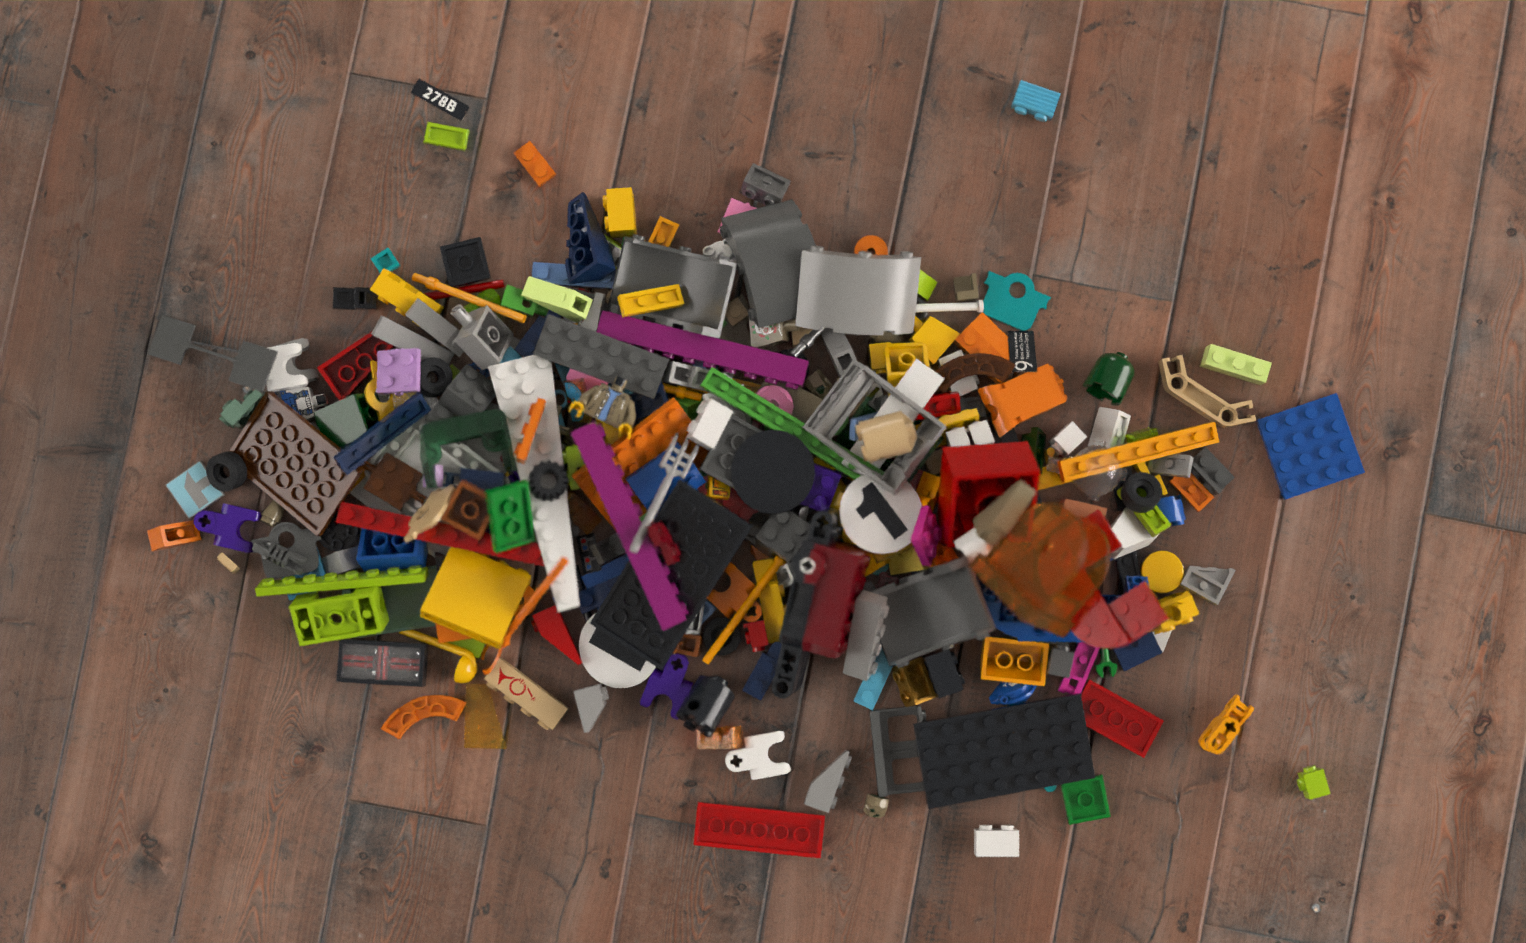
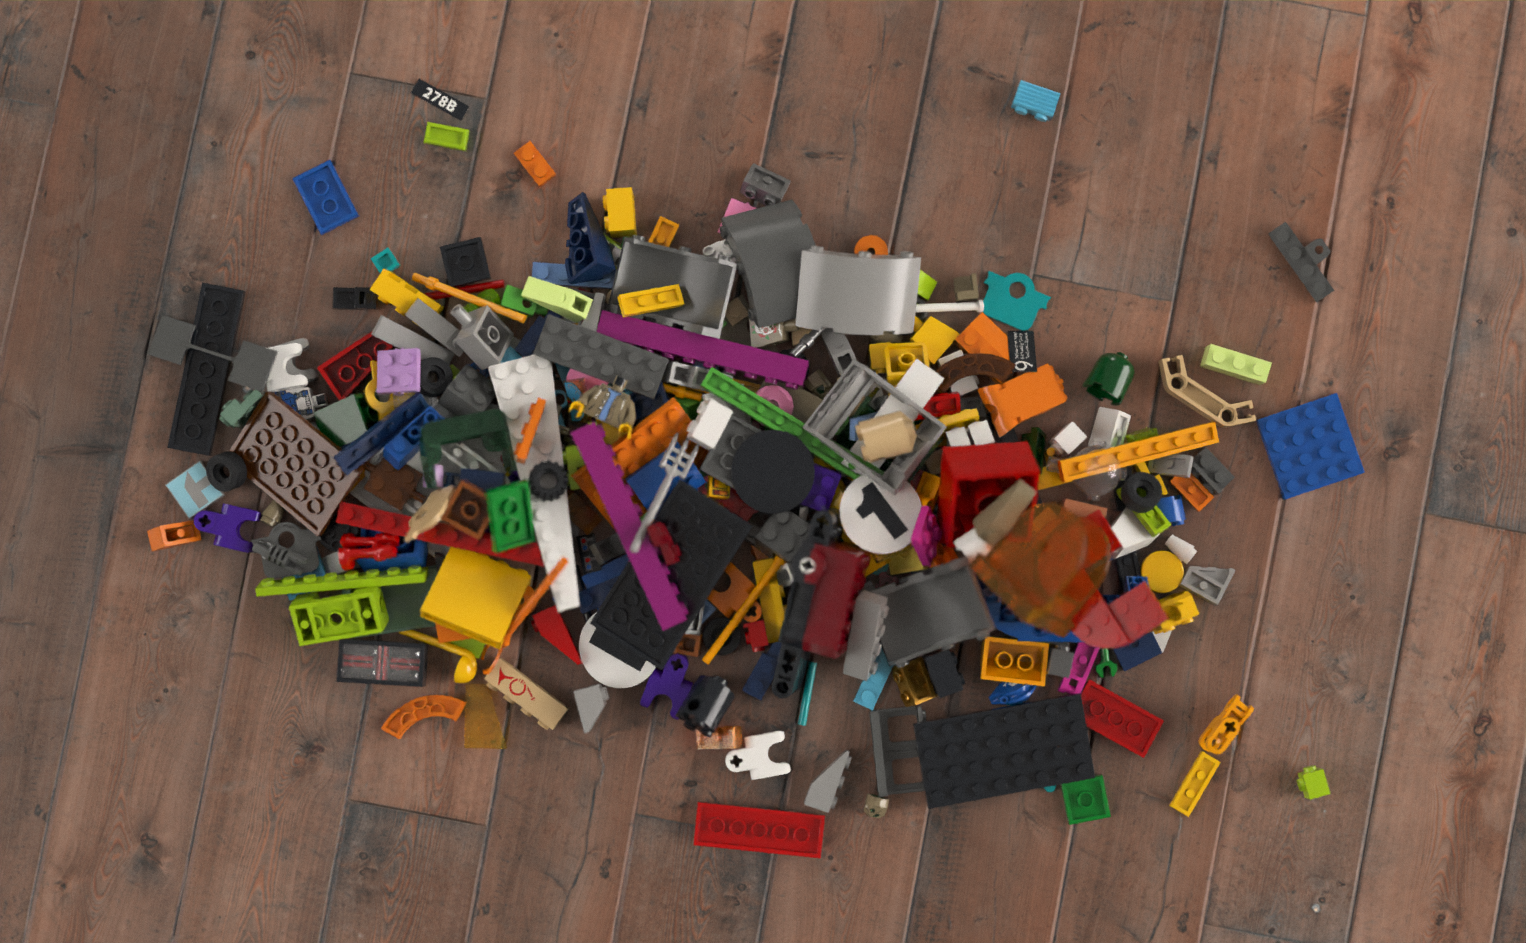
tan tile [217,552,240,575] -> none
white brick [974,825,1019,857] -> none
none -> black plate [167,282,245,456]
none -> blue tile [292,160,359,235]
none -> red piece [338,533,400,571]
none -> blue slope [383,406,446,471]
none -> teal bar [798,661,817,726]
none -> white cone [1165,534,1197,564]
none -> yellow tile [1169,751,1221,817]
none -> dark grey plate [1268,222,1334,303]

